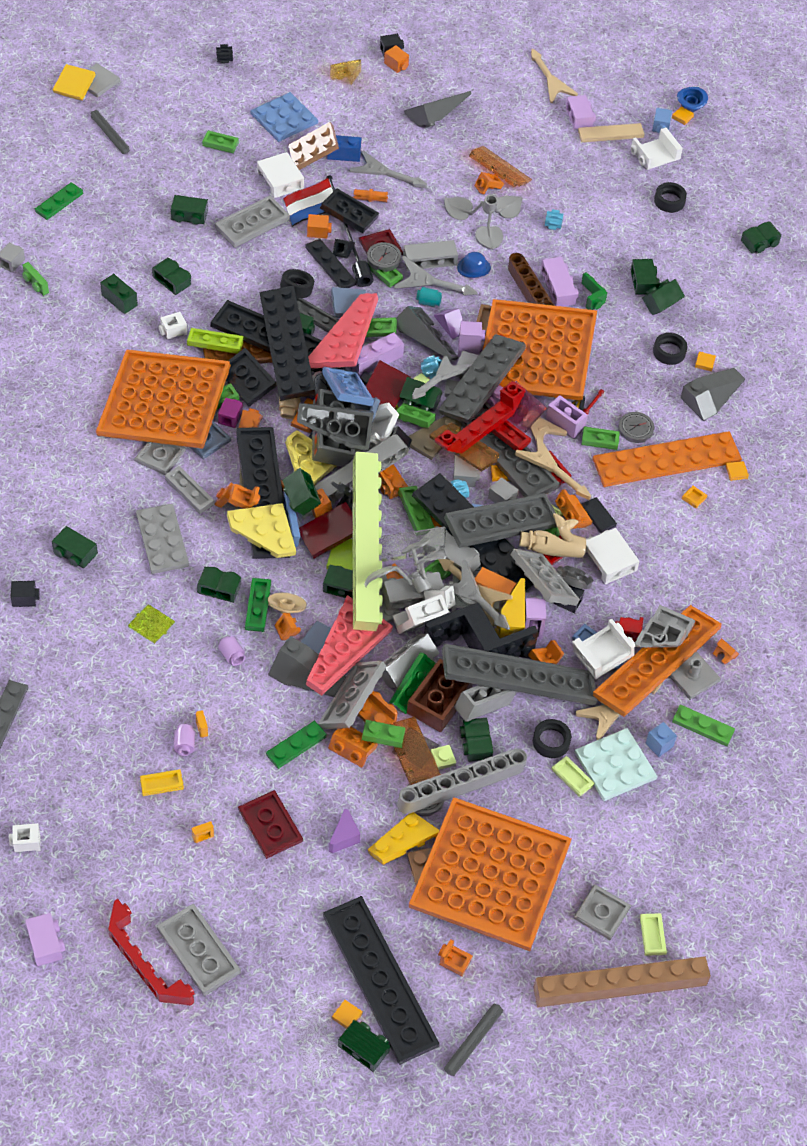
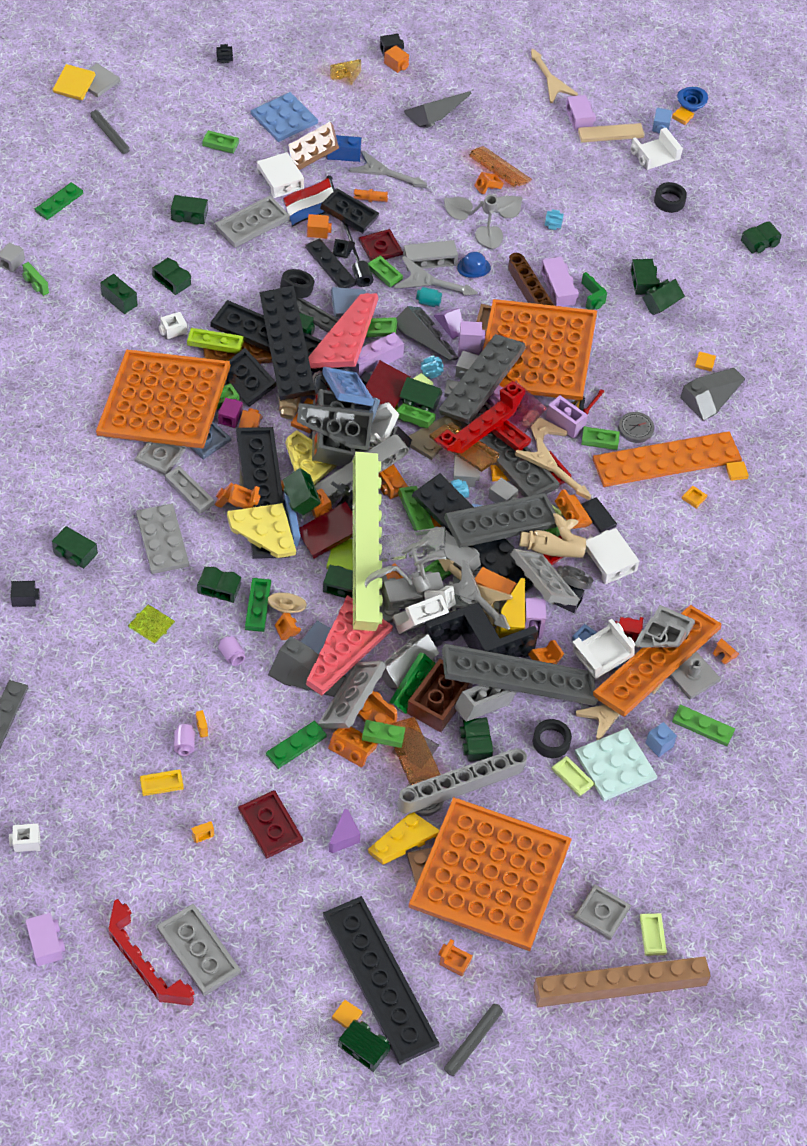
flat silver tile [367,242,401,272] -> none
light grey piece [412,356,472,399] -> none
yellowish green plate [429,745,456,771] -> none
black tyre [653,332,688,365] -> none

